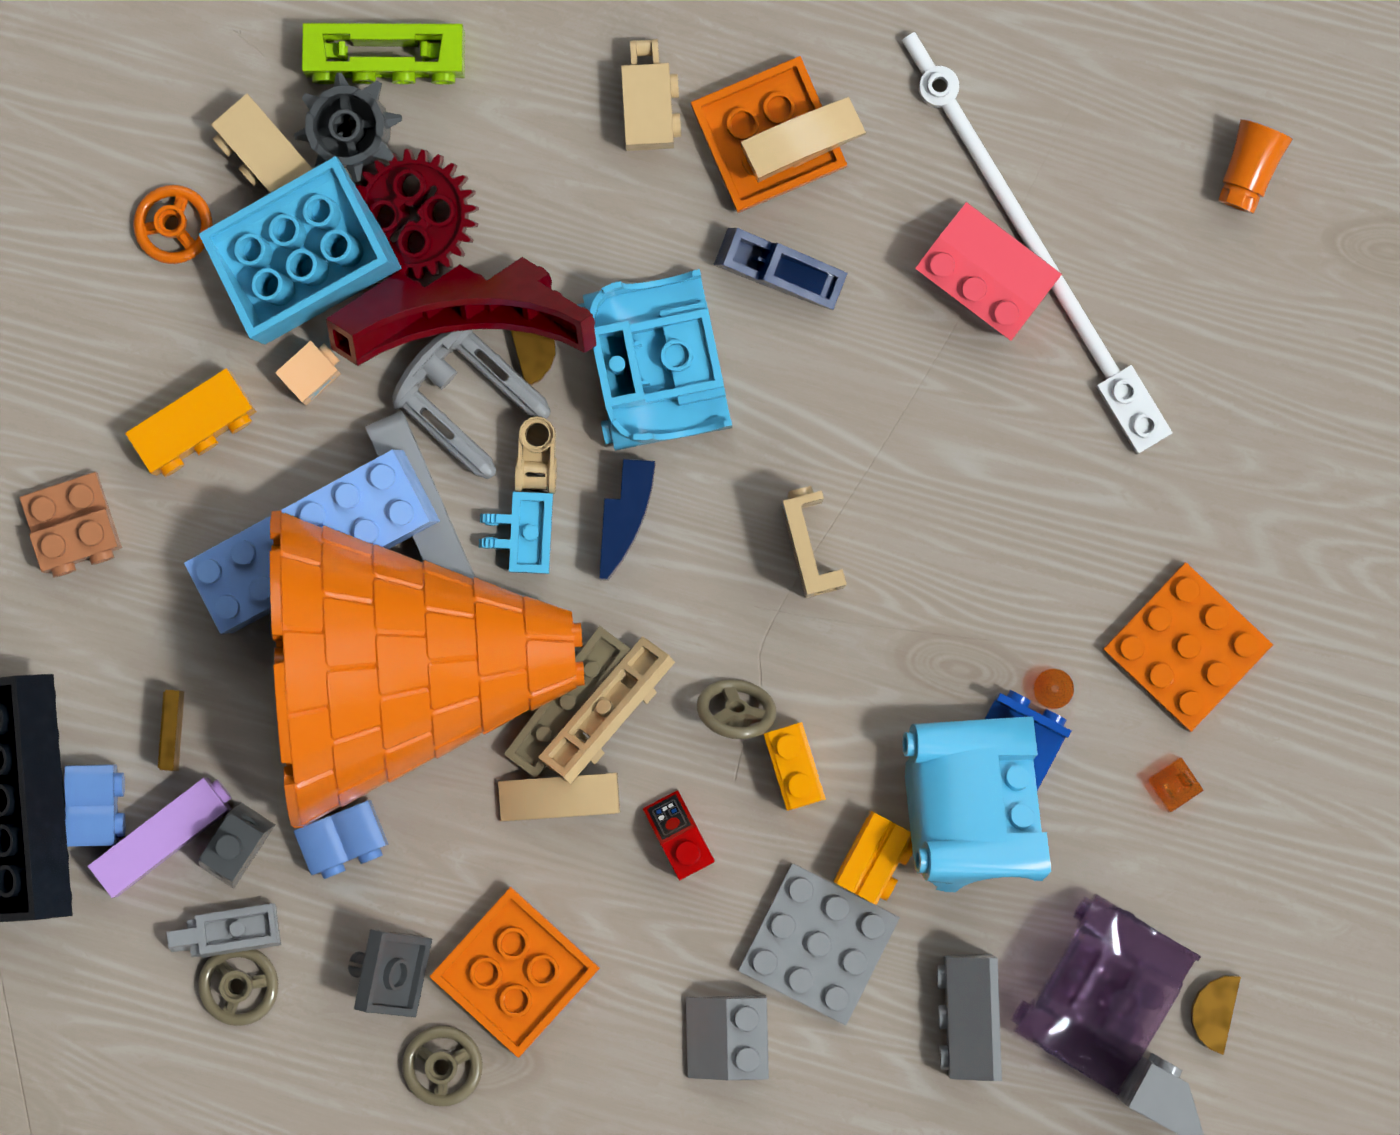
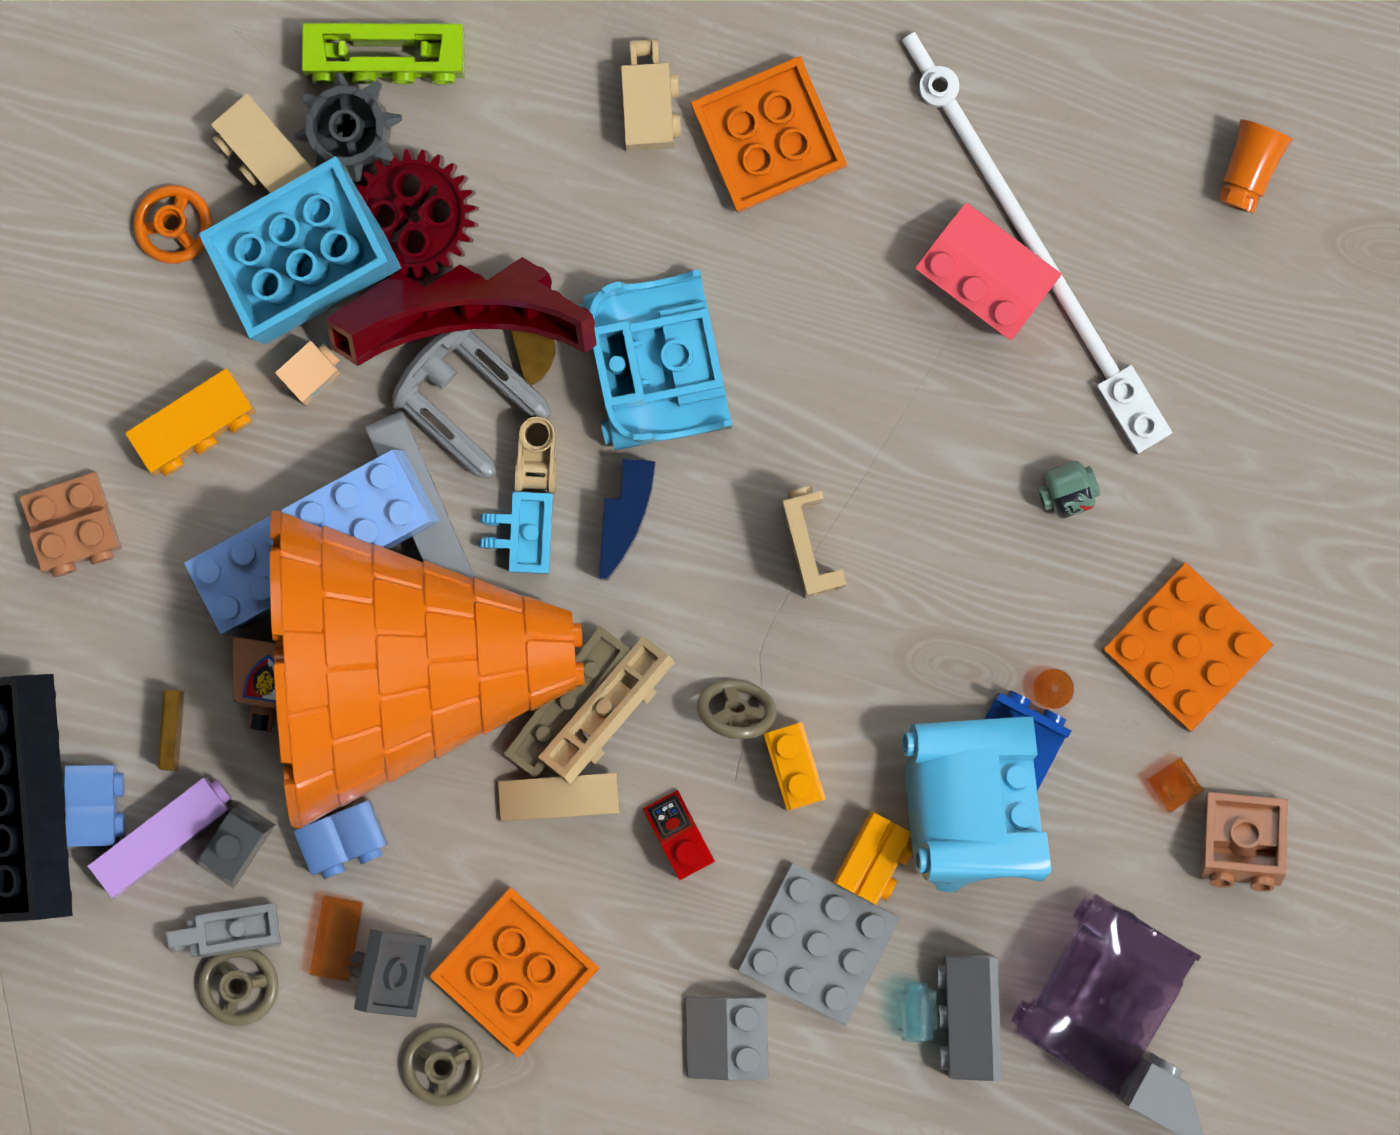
dark blue slope [714,228,848,310] -> none
tan slope [741,97,866,182] -> none
pearl gold tile [1191,975,1241,1055] -> none
none -> torso [232,637,276,732]
none -> clear orange tile [309,895,364,982]
none -> clear light blue brick [896,982,938,1042]
none -> sand green head [1038,461,1100,519]
none -> nougat plate [1200,792,1288,892]

